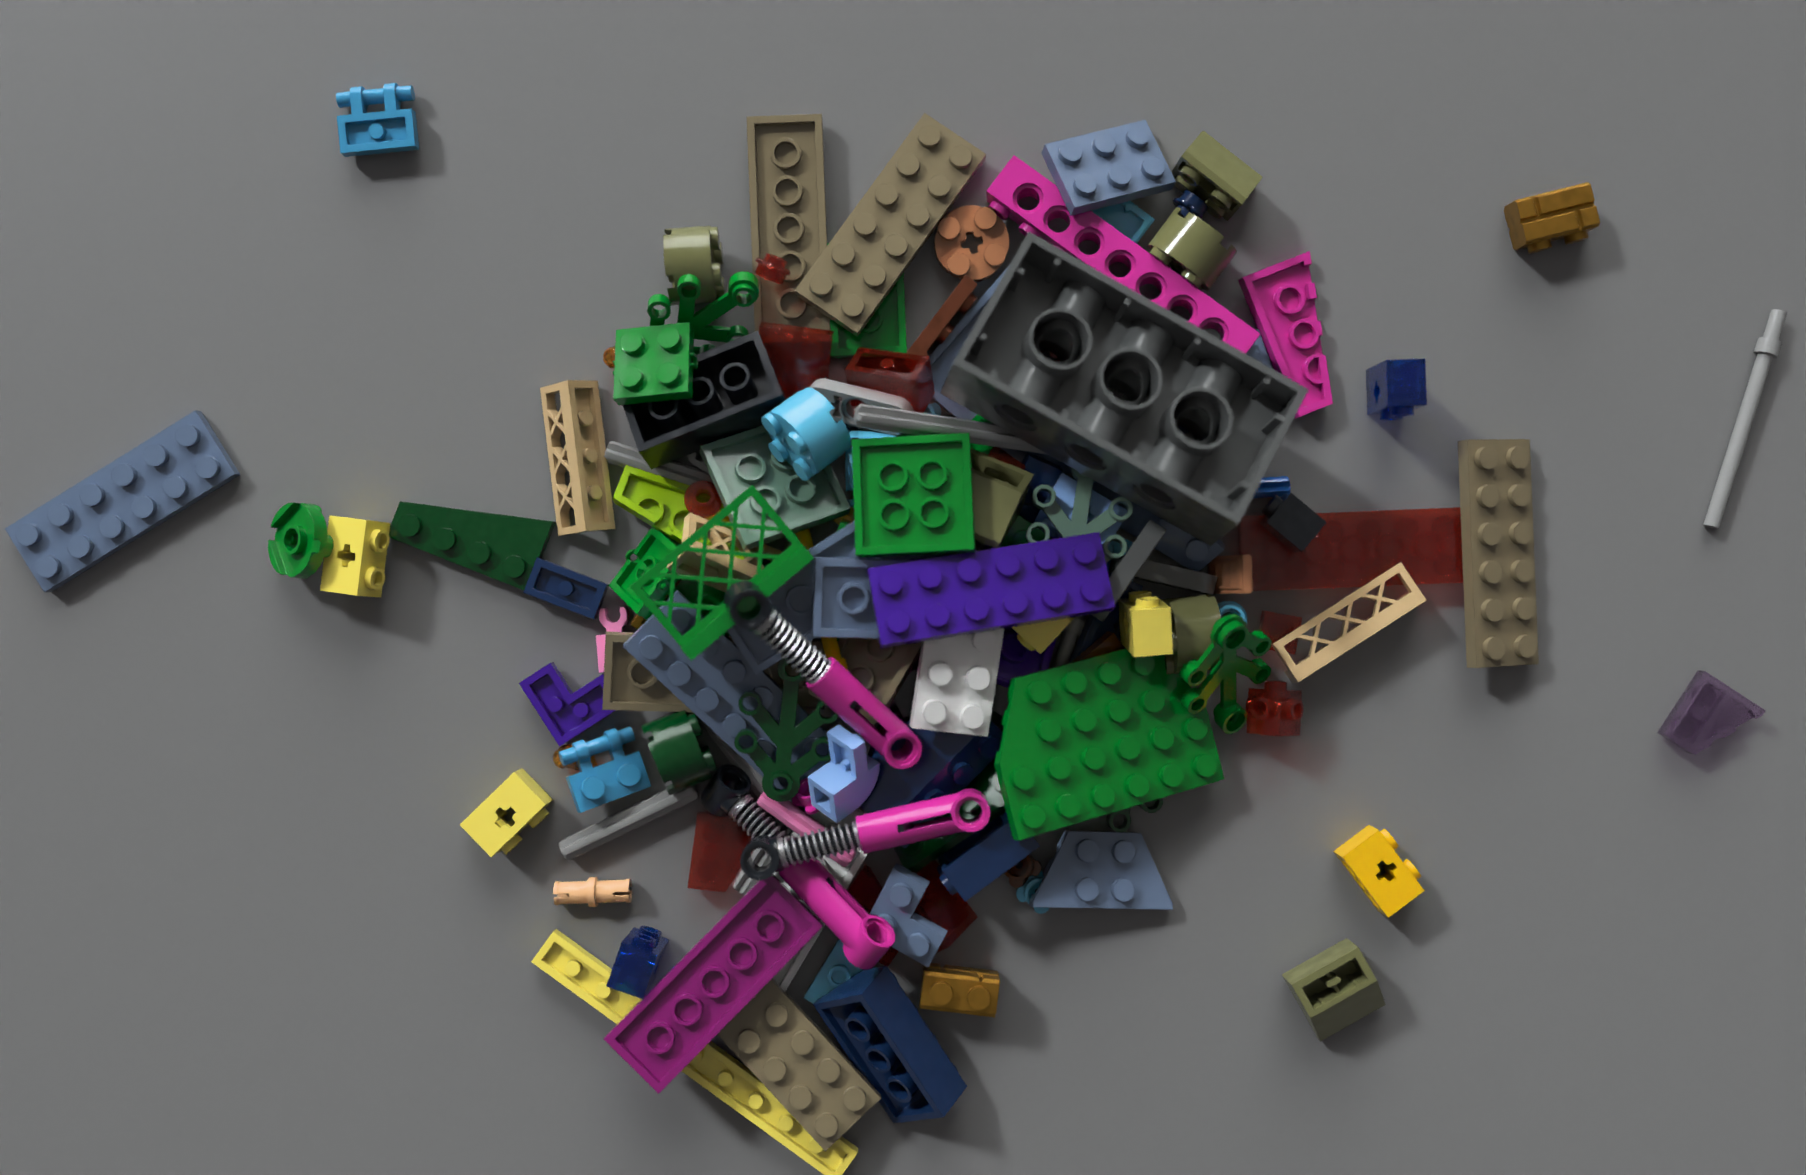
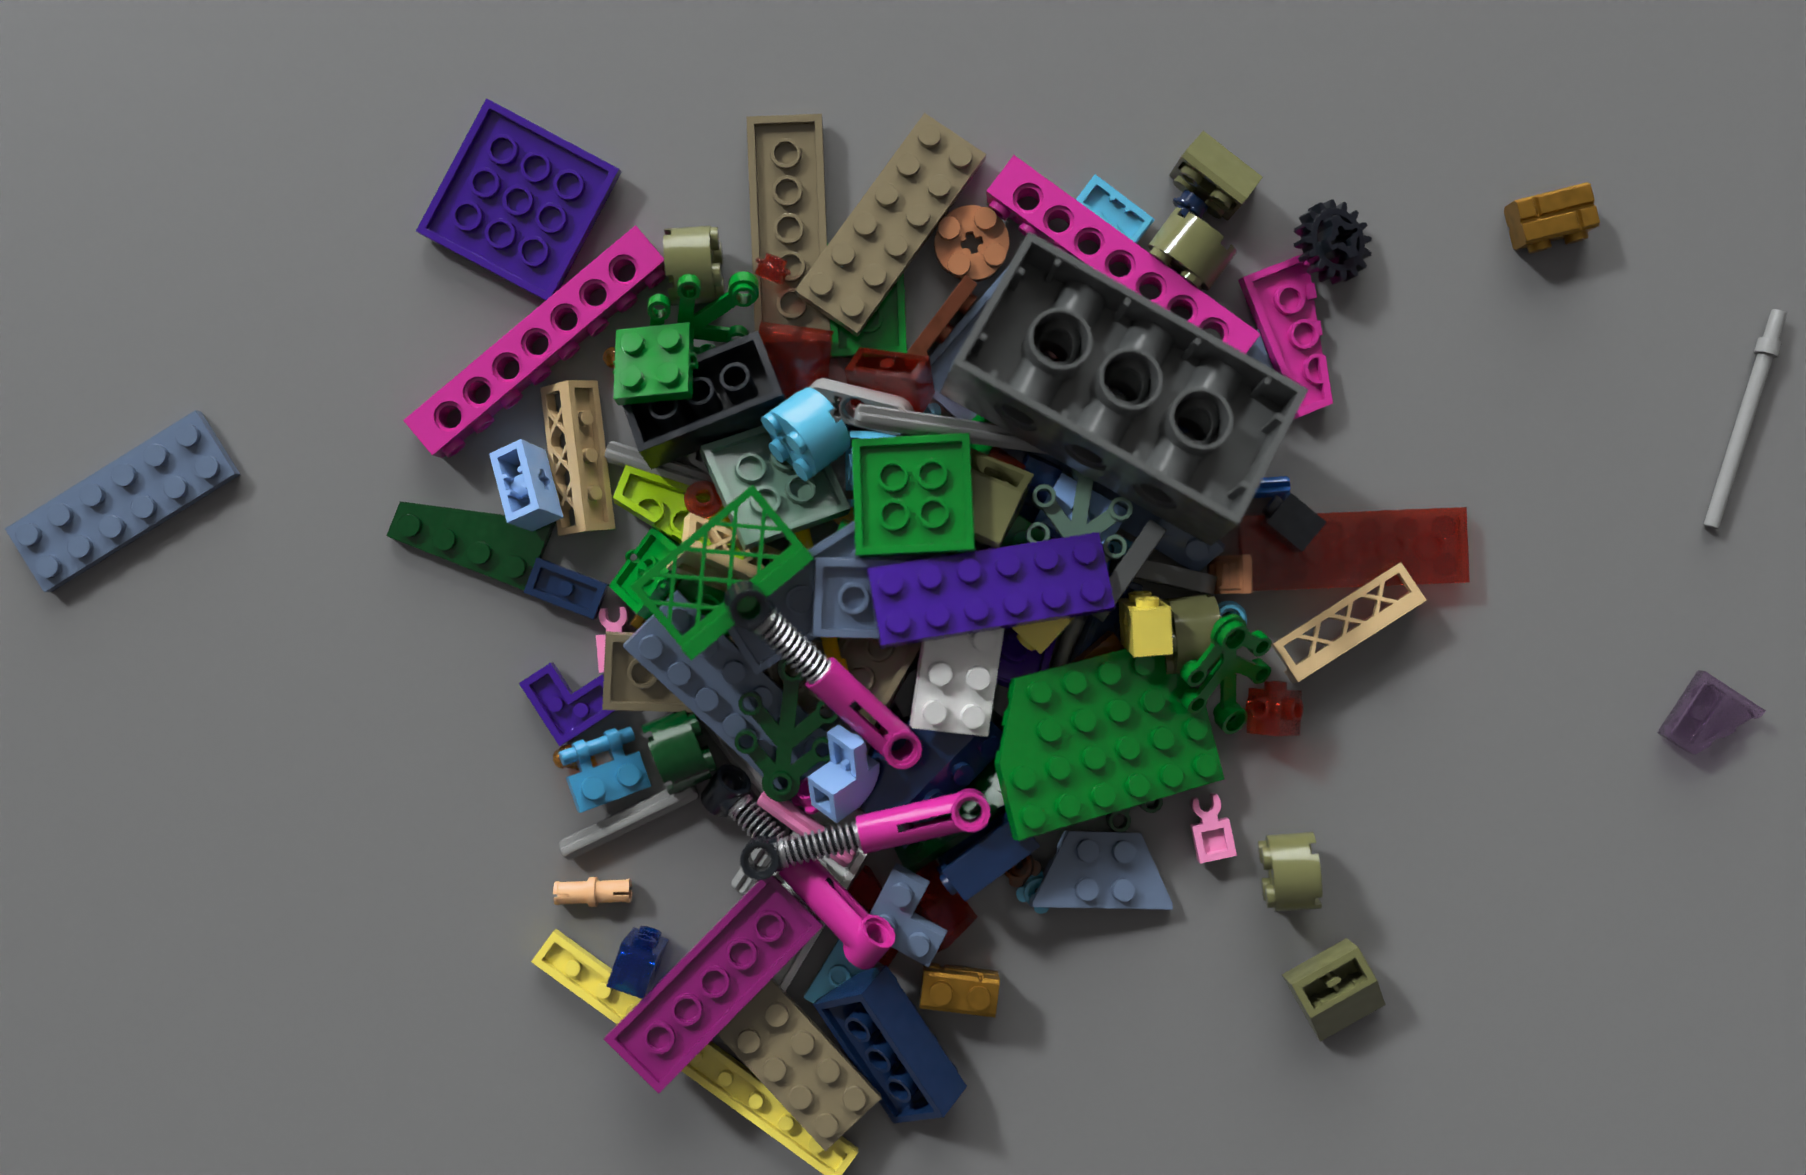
green plate [268,503,334,579] -> none
light yellow brick [320,515,391,597] -> none
dark azure plate [336,83,419,157] -> none
light yellow brick [460,768,553,857] -> none
clear red wing [688,811,755,892] -> none
sand blue plate [1041,120,1176,216] -> none
clear red plate [1259,611,1302,655] -> none
yellow brick [1333,825,1425,918] -> none
clear blue brick [1366,359,1427,421] -> none
dark tan plate [1458,439,1539,668] -> none
none -> dark pink brick [403,225,666,458]
none -> dark purple plate [416,98,622,301]
none -> light blue brick [489,439,564,531]
none -> bright pink plate [1190,793,1237,864]
none -> olive brick [1258,832,1323,912]
none -> black gear [1294,199,1372,285]

